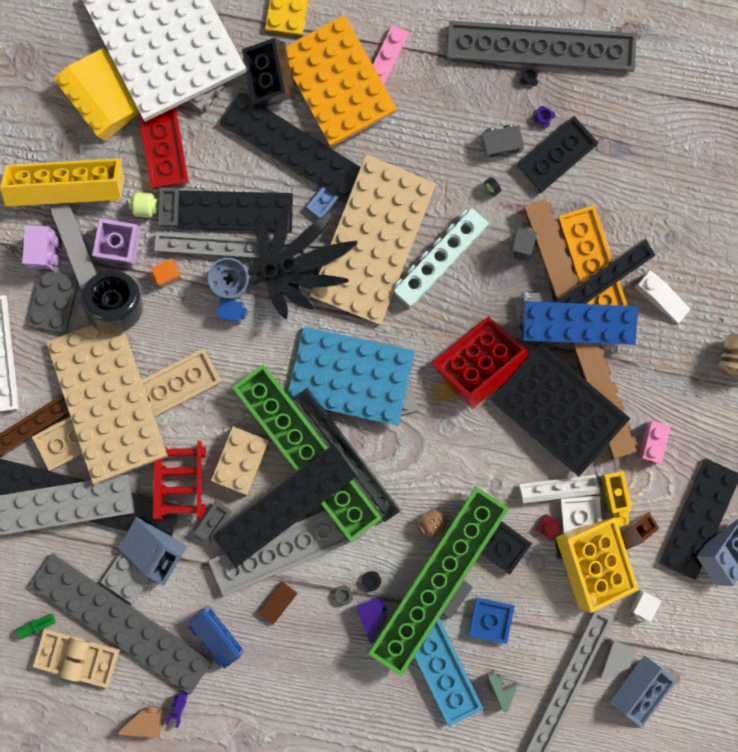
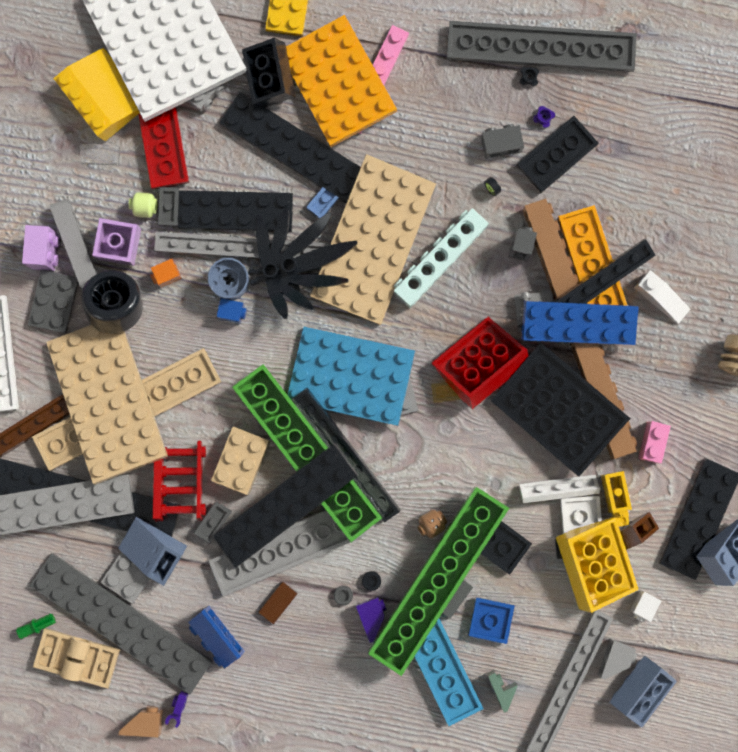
yellow brick [0,158,124,207] -> none
dark red plate [535,514,563,541] -> none

